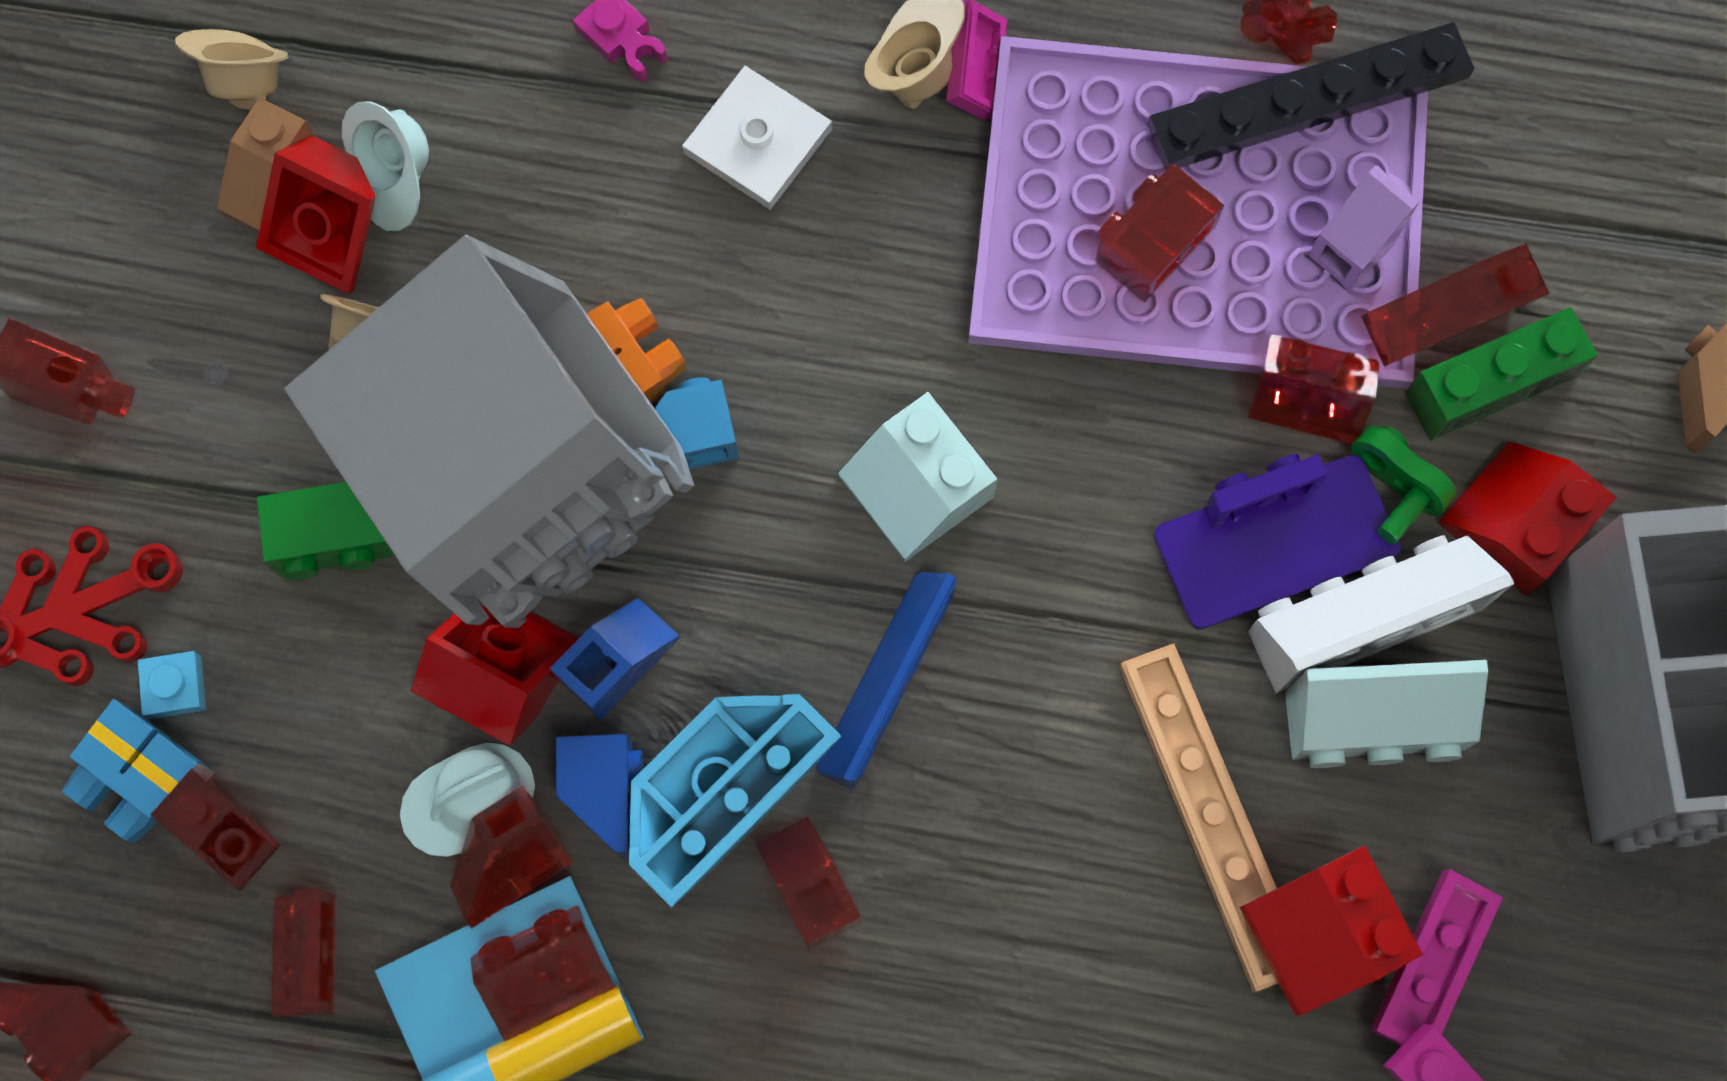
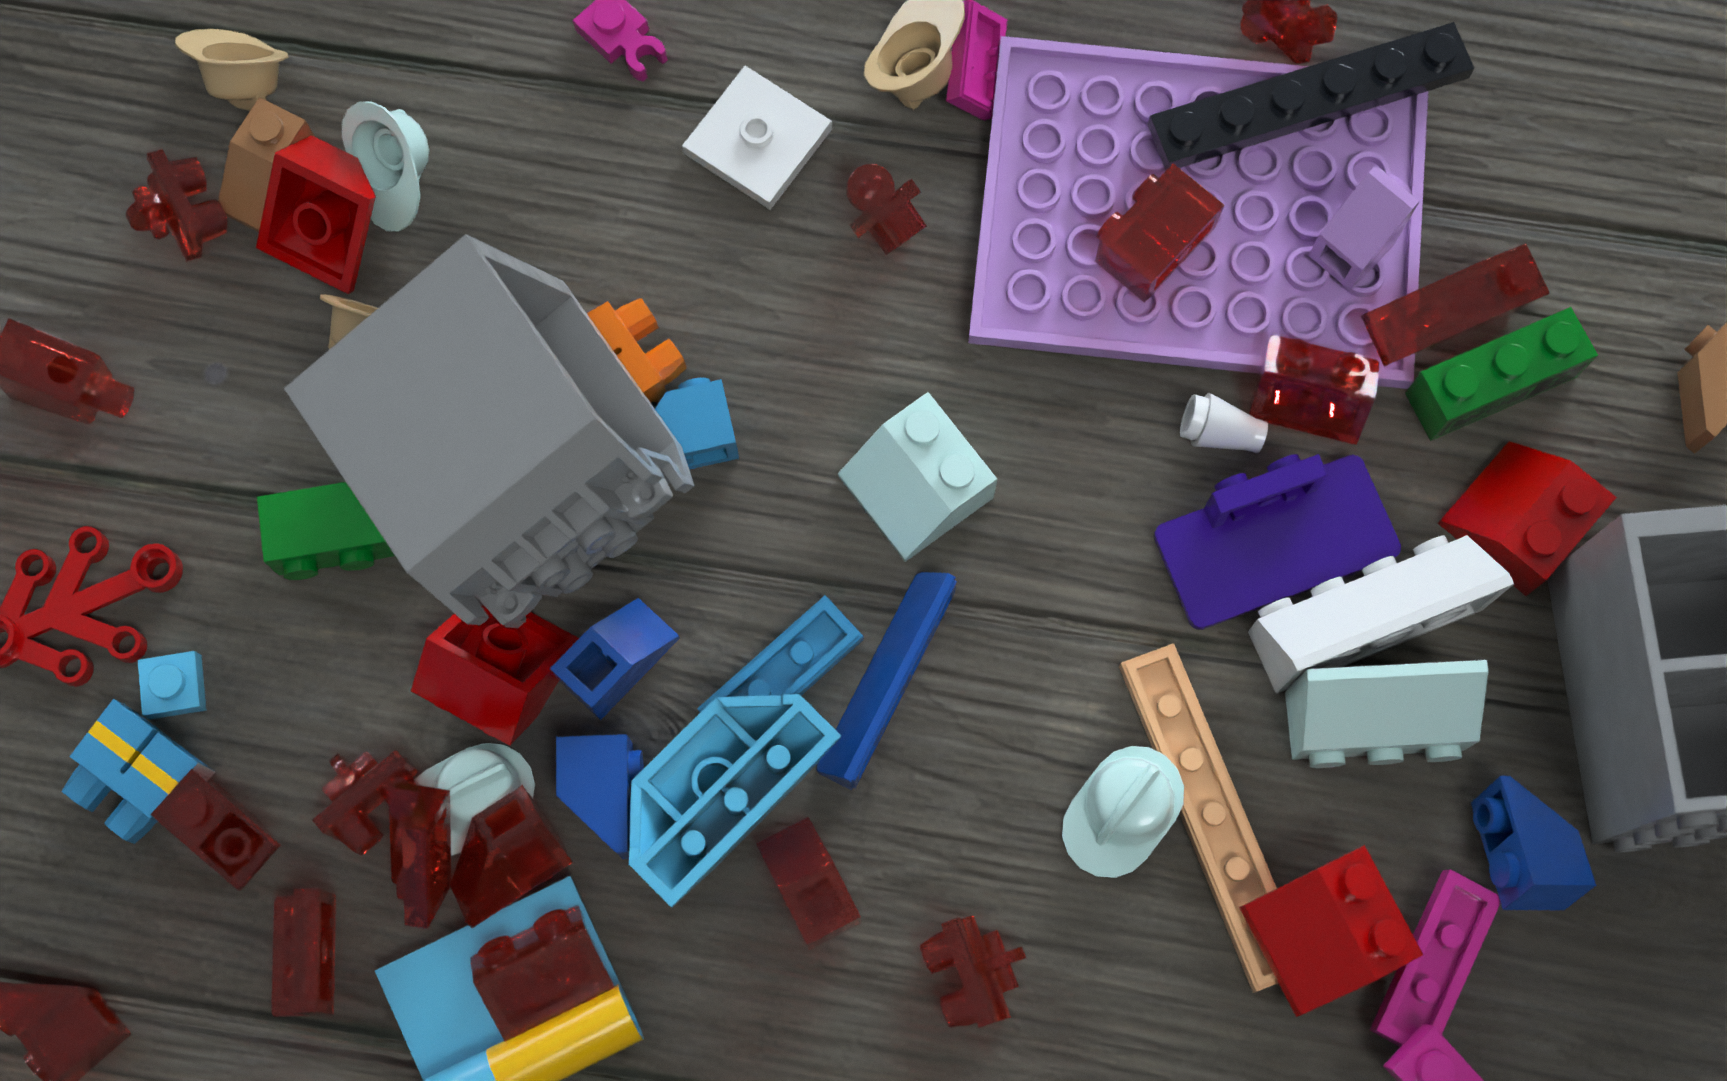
green piece [1351,426,1457,544] -> none
none -> clear red hips [125,149,227,262]
none -> clear red hips [312,750,427,856]
none -> clear red bracket [389,782,452,929]
none -> dark azure tile [697,595,864,713]
none -> clear red hips [846,164,927,255]
none -> clear red hips [920,915,1027,1028]
none -> light aqua piece [1062,746,1184,878]
none -> white cone [1180,393,1268,453]
none -> blue slope [1471,776,1596,910]

